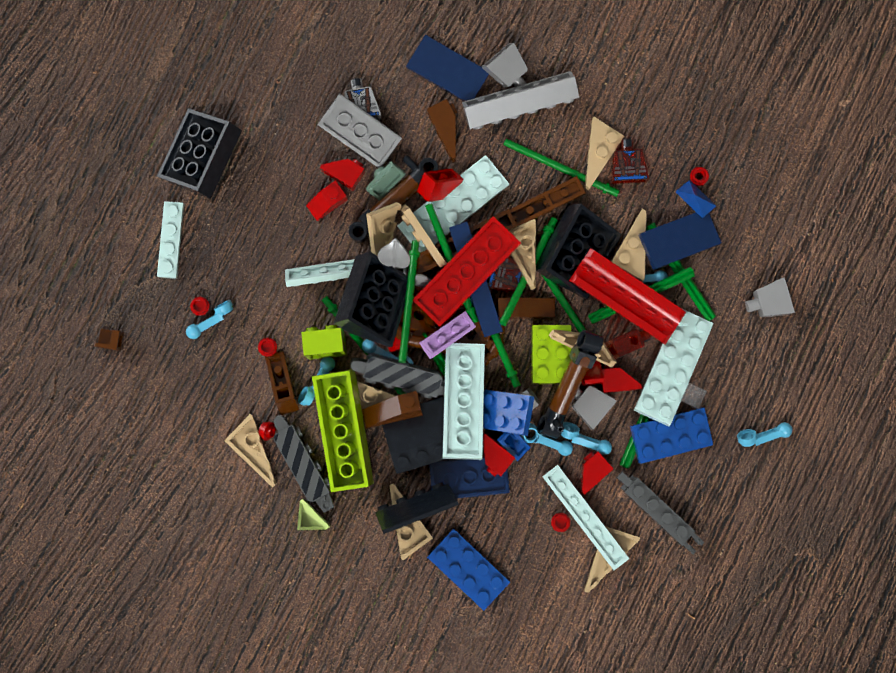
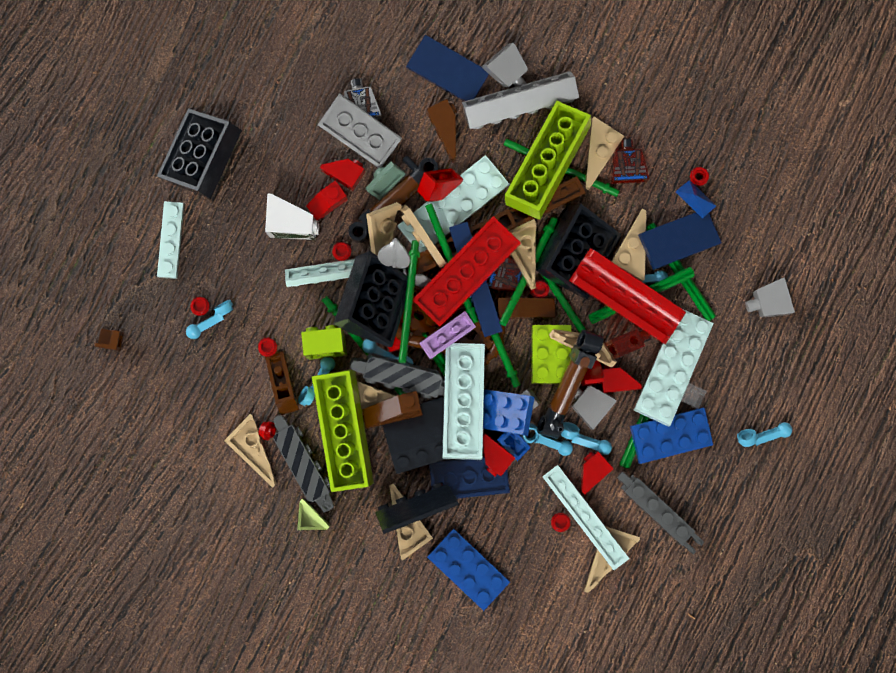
none -> white slope [265,194,319,240]
none -> red plate [332,242,351,261]
none -> lime brick [505,101,591,220]
none -> red plate [530,280,549,298]

